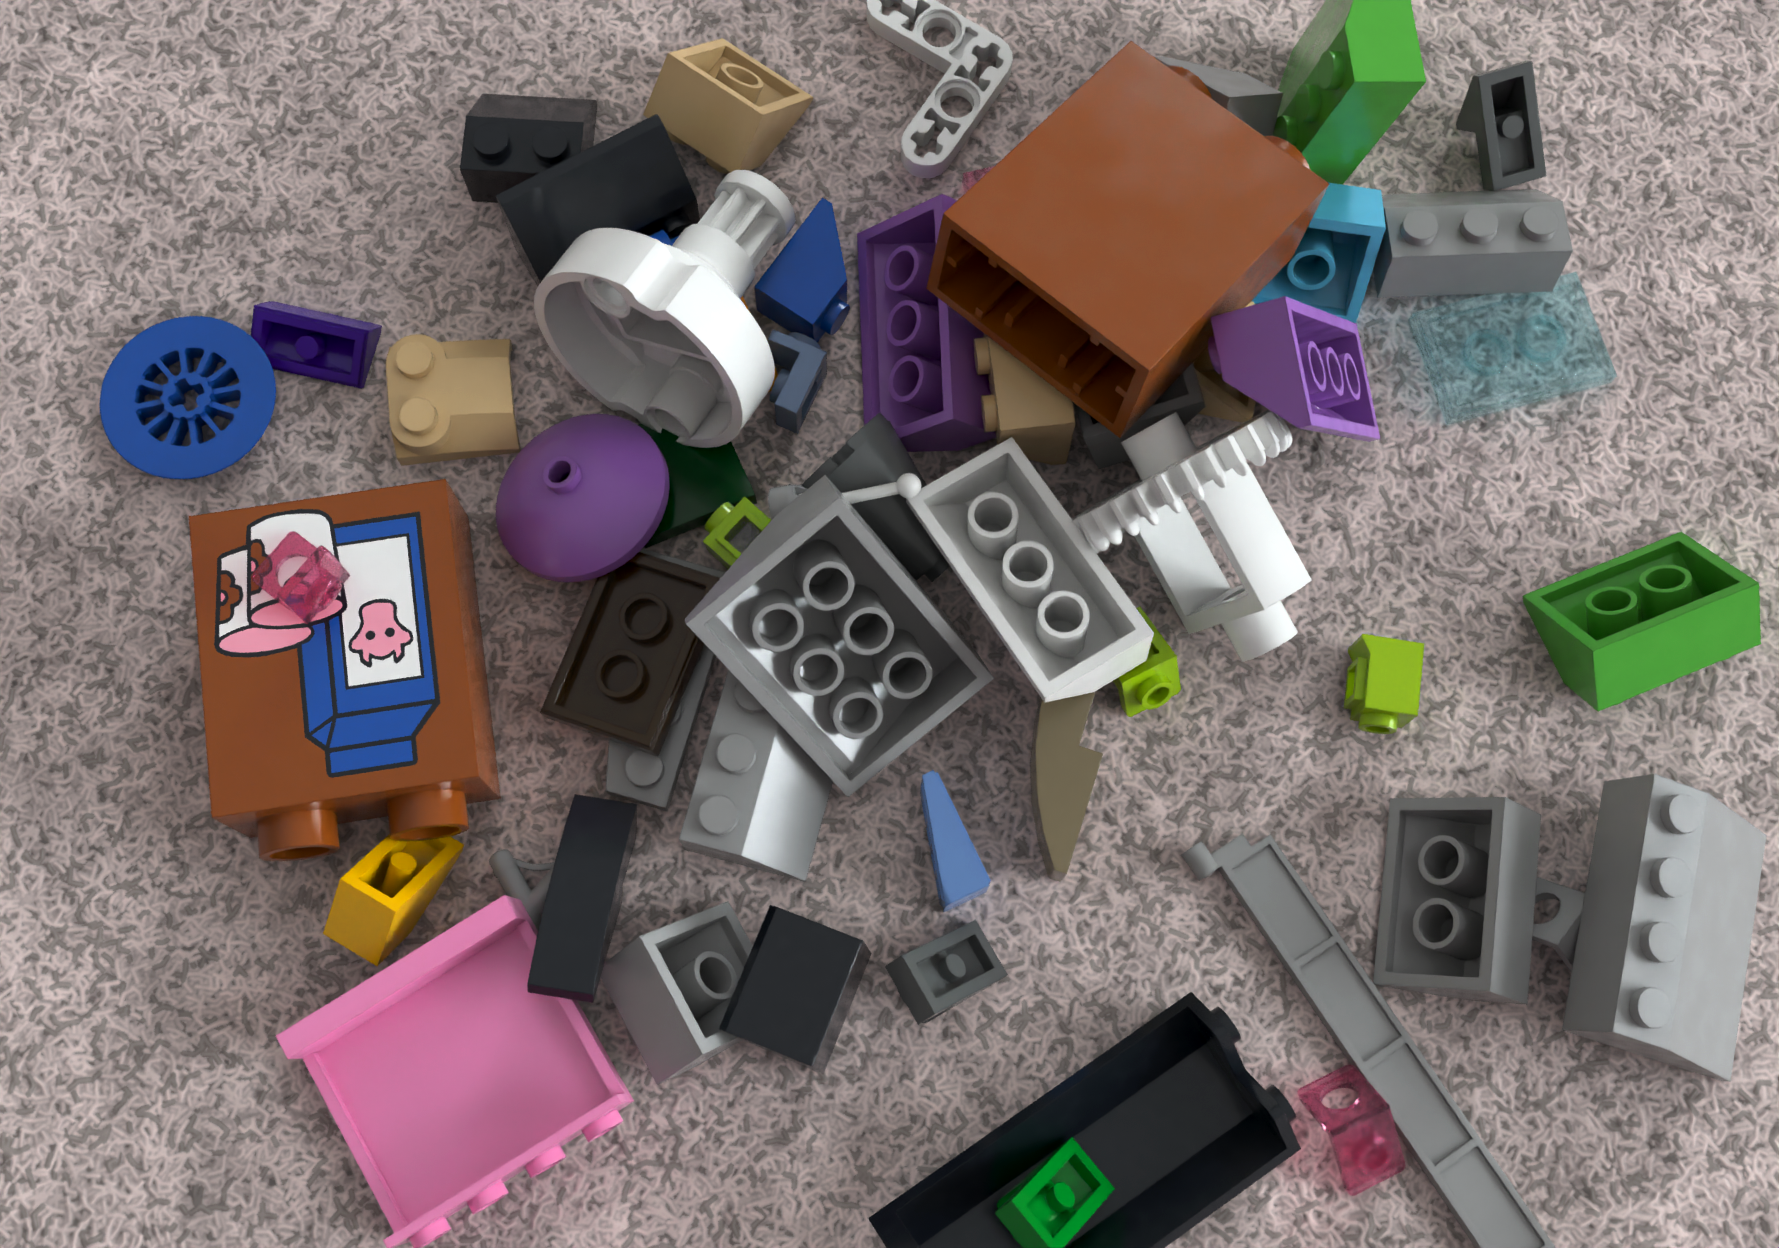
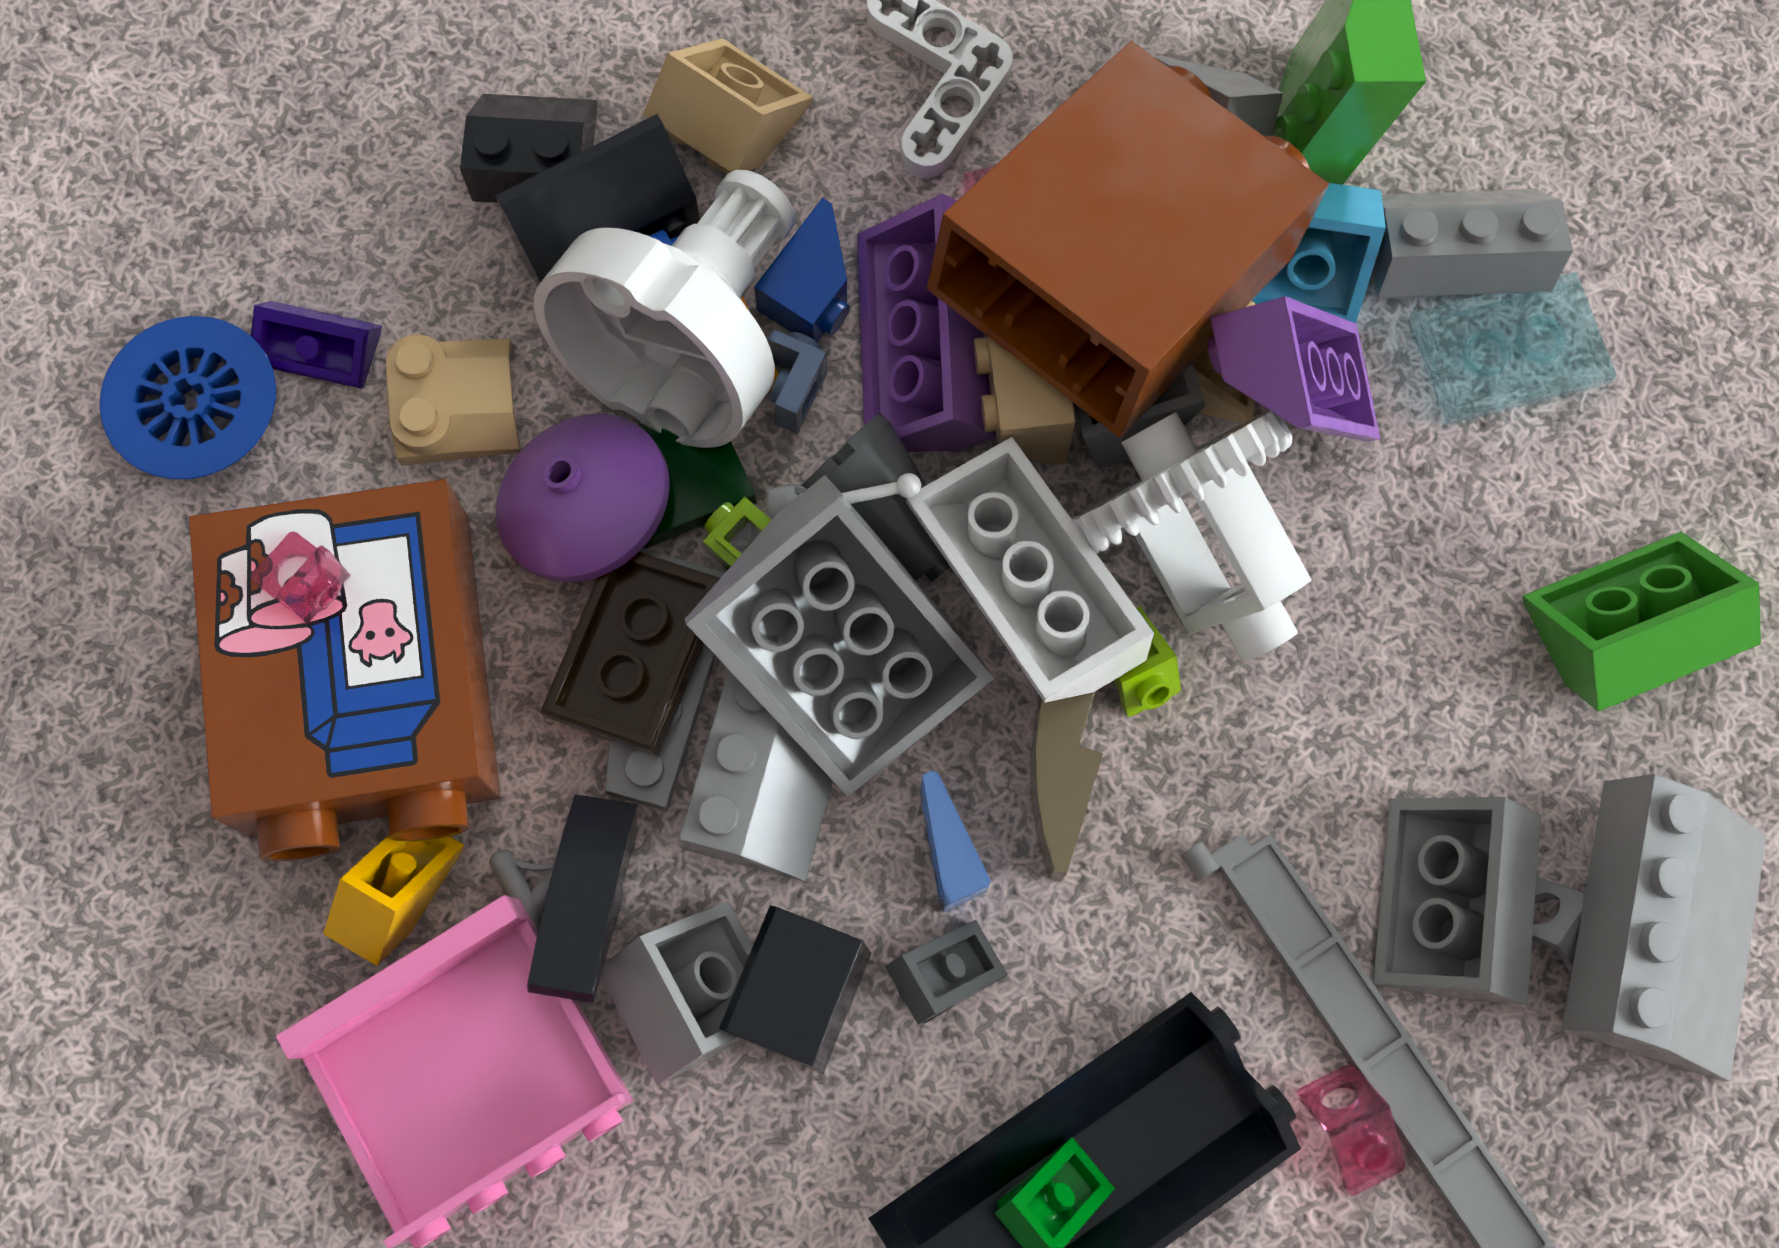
lime window [1344,634,1425,734] -> none
dark grey slope [1456,61,1547,191] -> none

